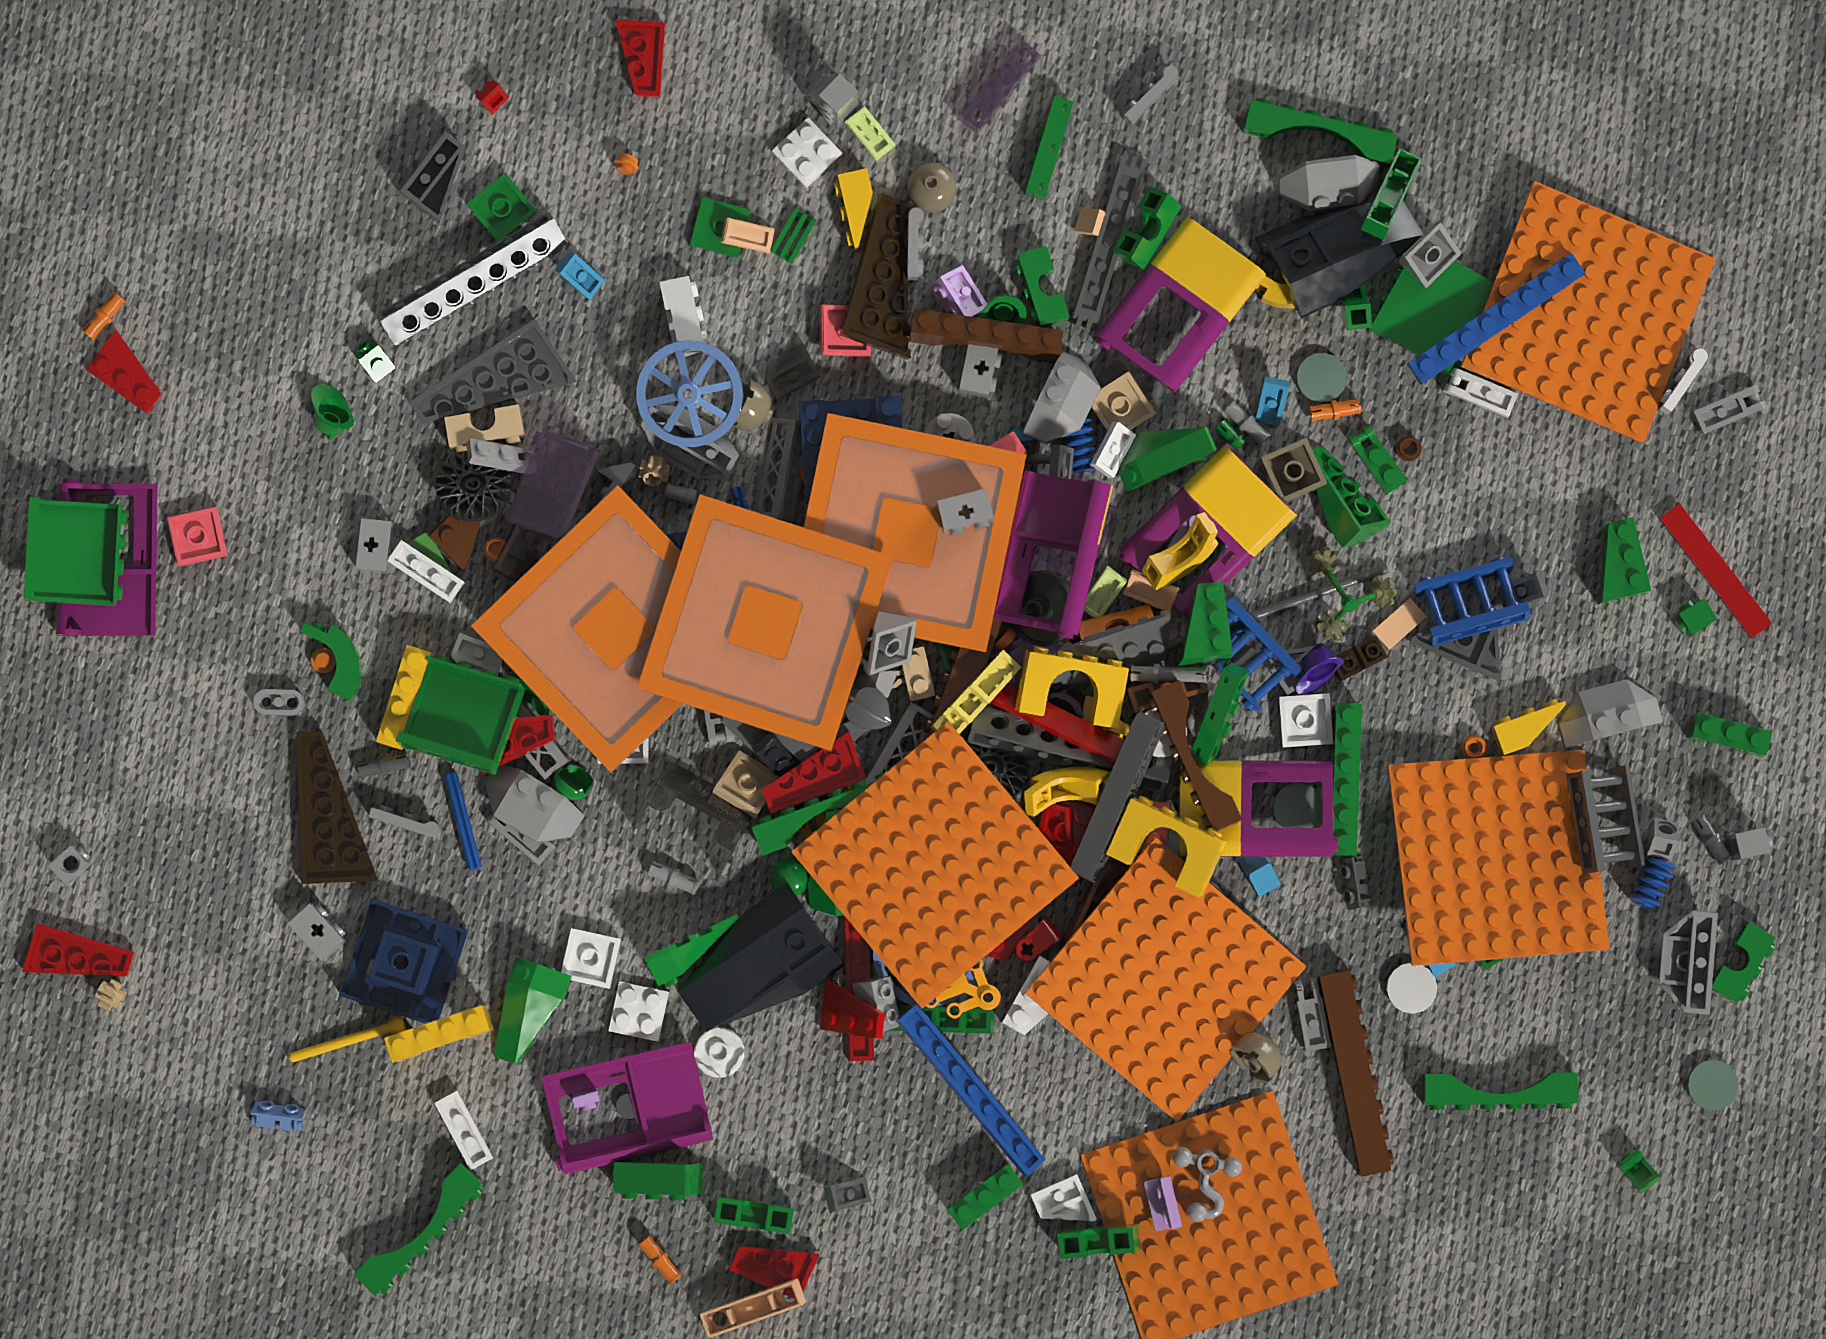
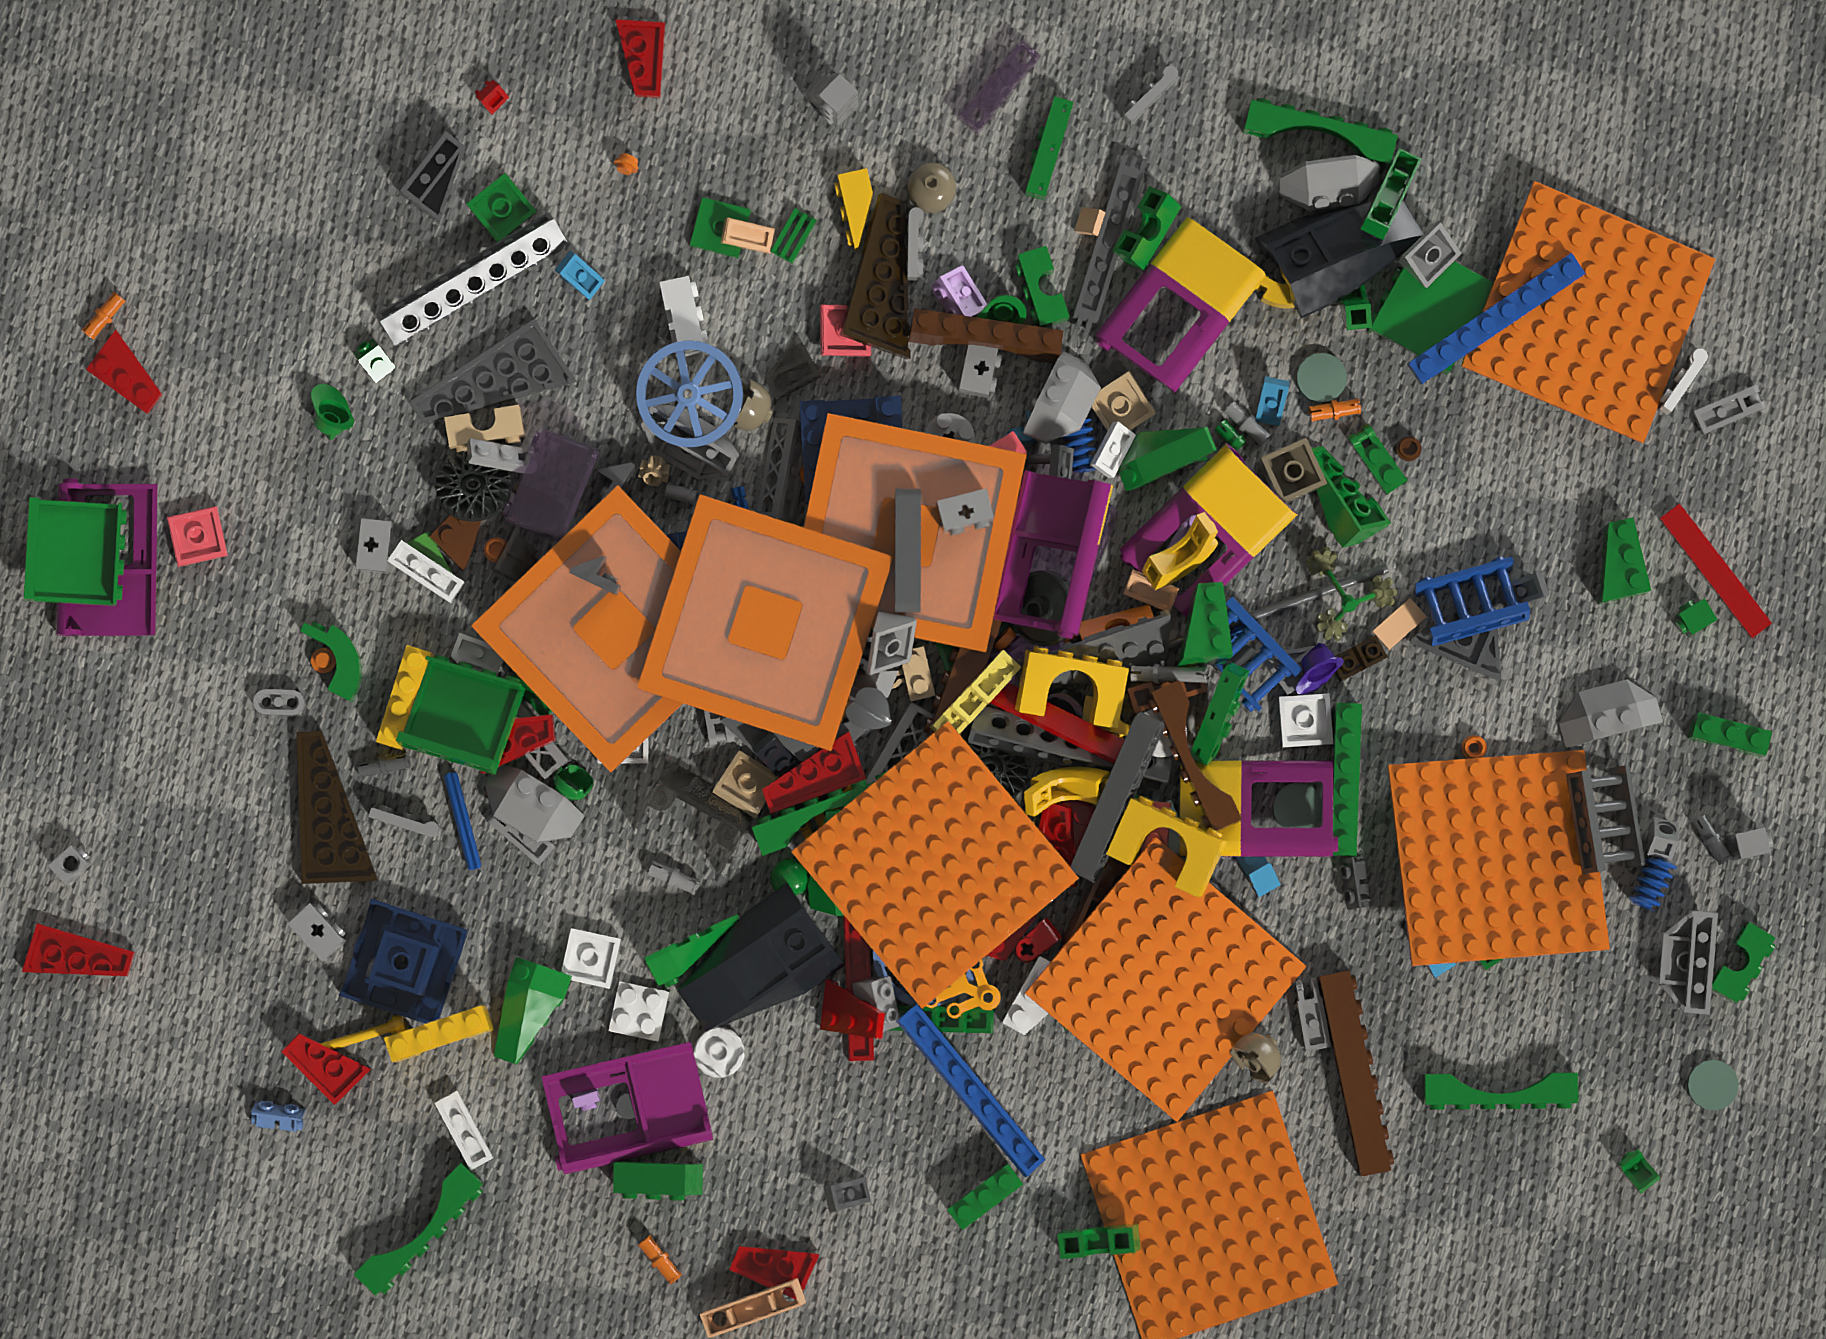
tan gear [95,979,127,1011] -> none
green arch [714,1196,794,1234] -> none
white plate [772,117,843,188] -> none
yellowish green plate [845,106,896,161] -> none
white wing [1030,1174,1097,1221] -> none
yellowish green plate [1084,566,1128,618] -> none
lavender bracket [1144,1176,1182,1231] -> none
light grey piece [1172,1147,1242,1222] -> none
white tile [1386,963,1437,1014] -> none
white plate [1443,368,1518,418] -> none
yellow slope [1491,699,1566,756] -> none
none -> red wing [280,1033,371,1105]
none -> flat silver slope [569,555,622,595]
none -> dark grey beam [895,488,921,613]

